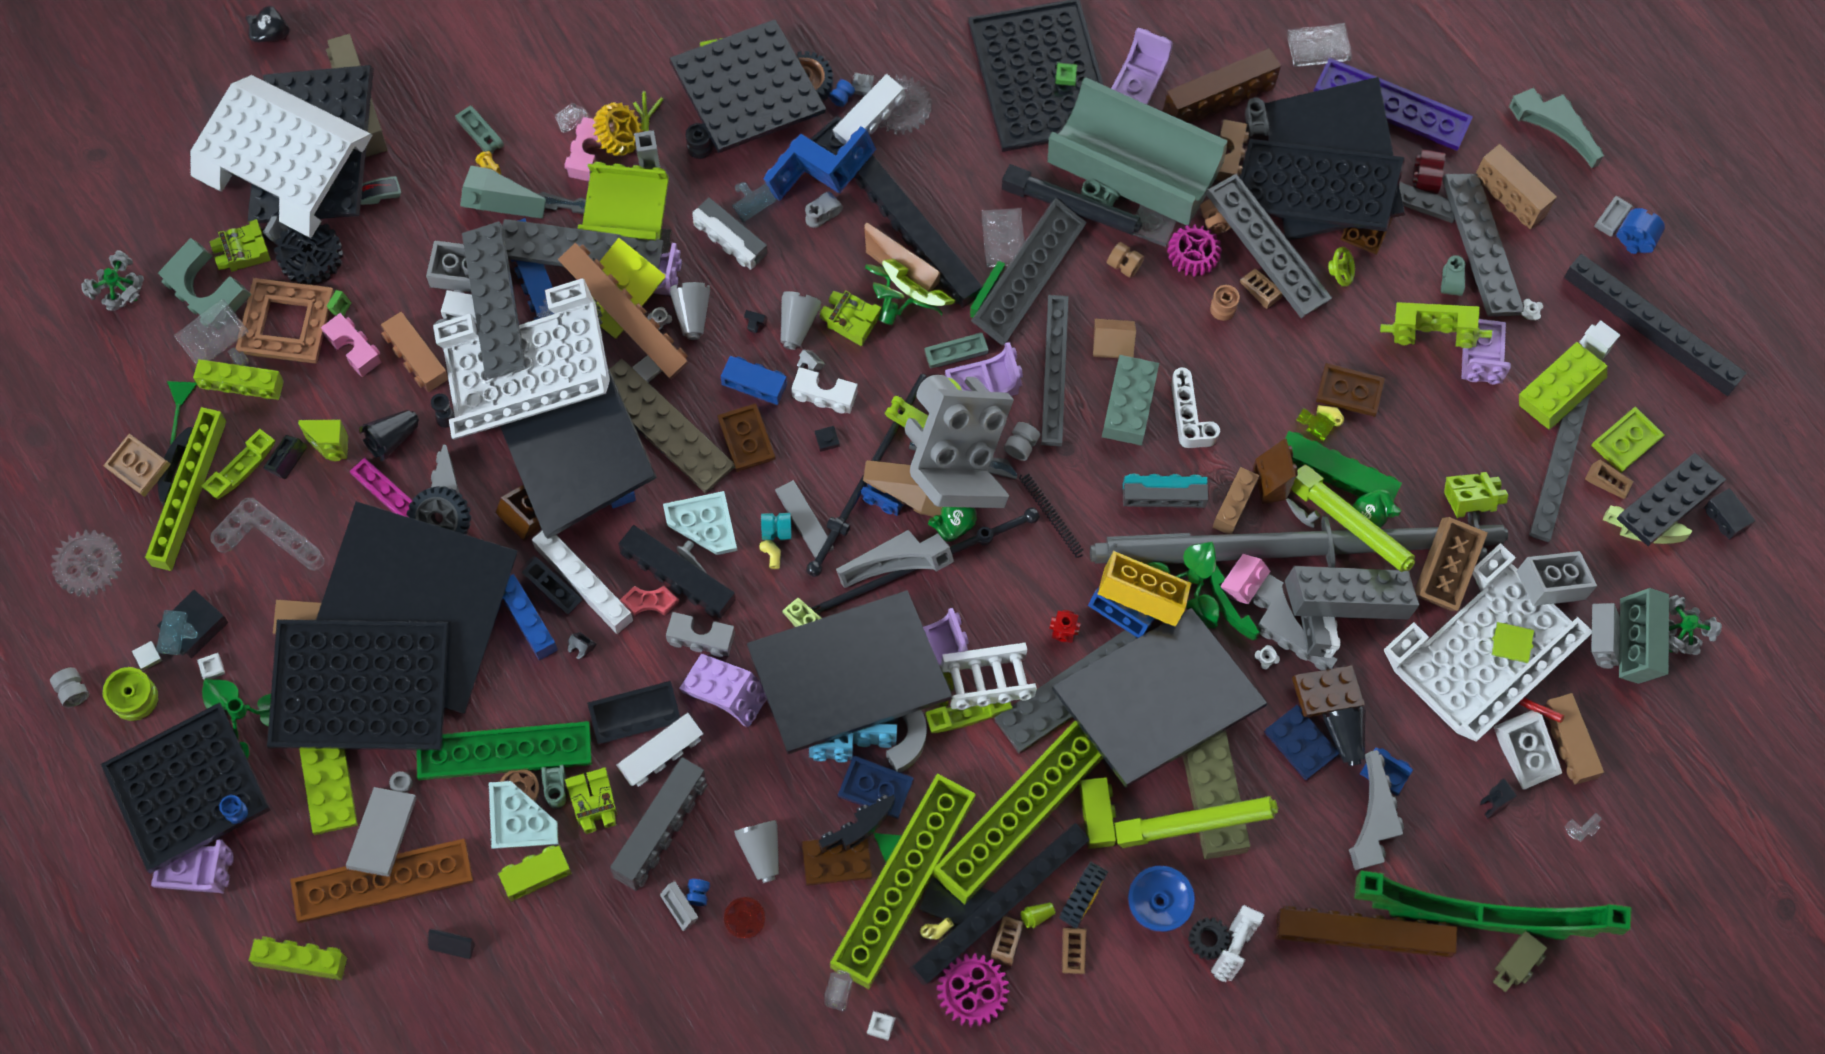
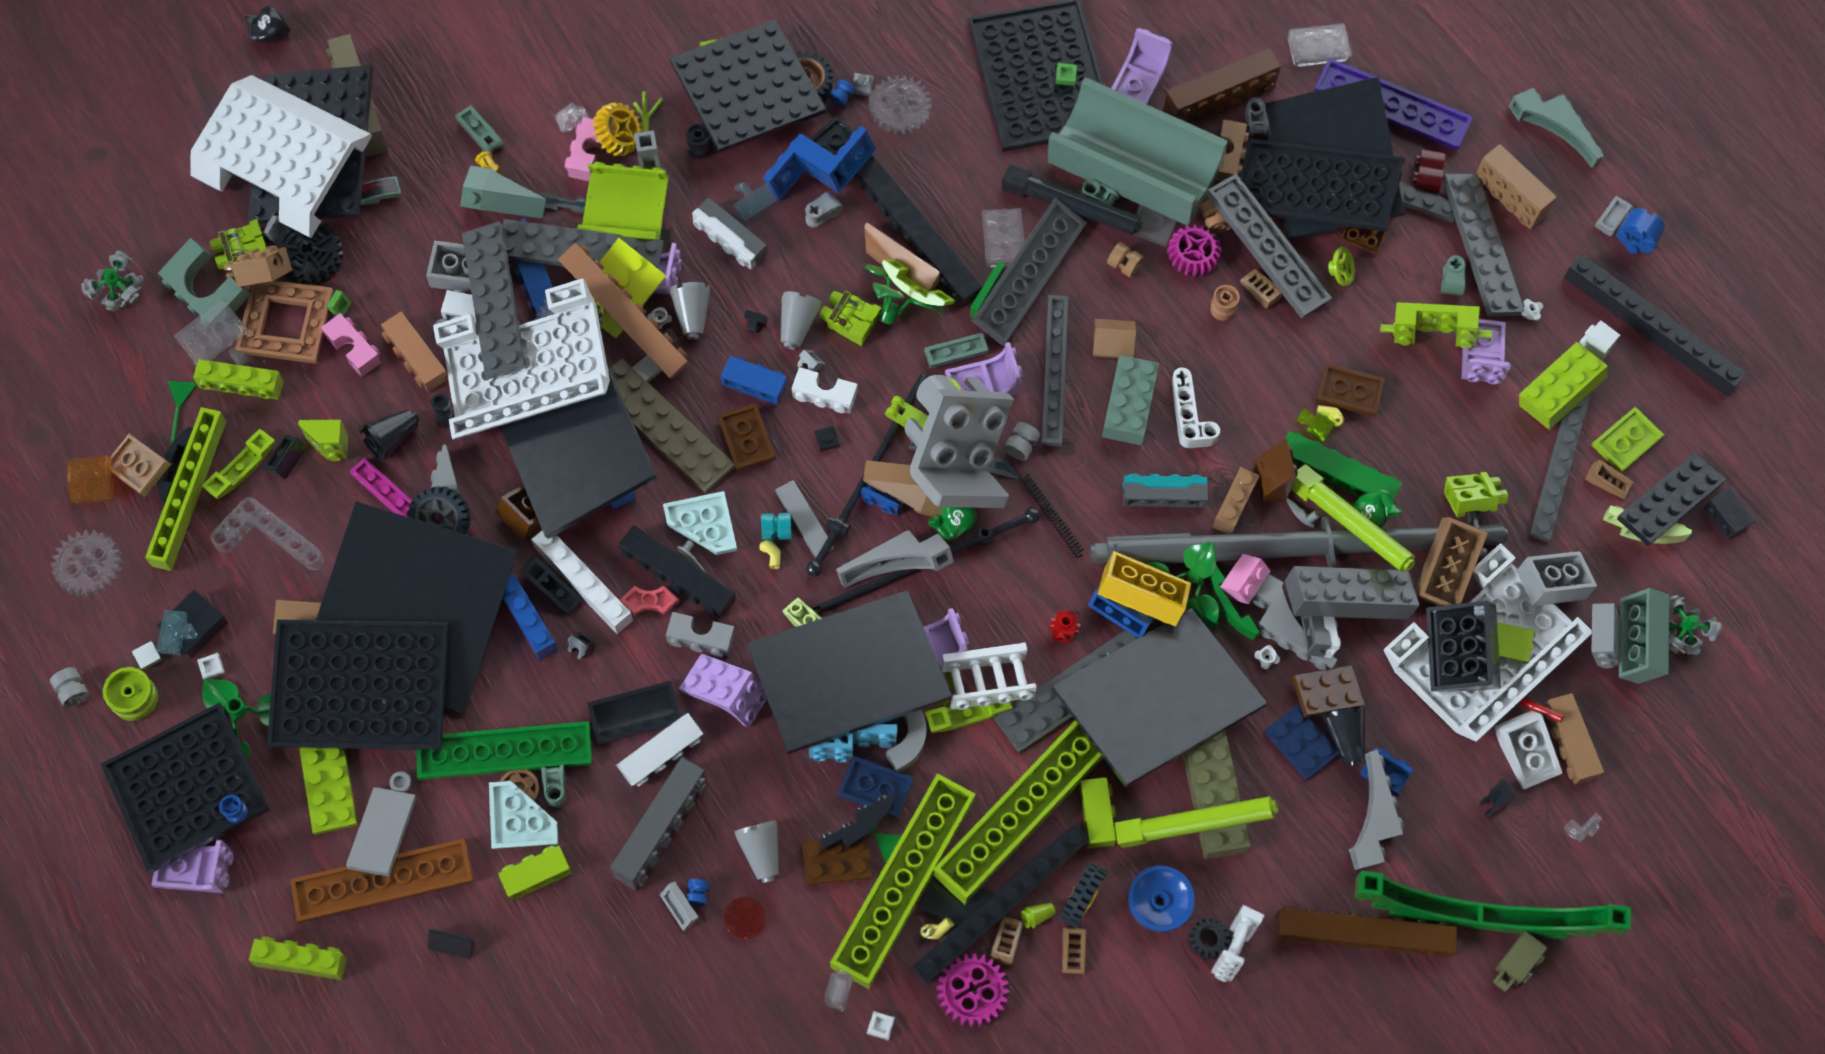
lime hips [565,768,617,834] -> none
white brick [833,74,905,145] -> none
none -> clear orange slope [68,455,114,504]
none -> medium nougat brick [223,245,292,287]
none -> black slope [1426,600,1501,692]

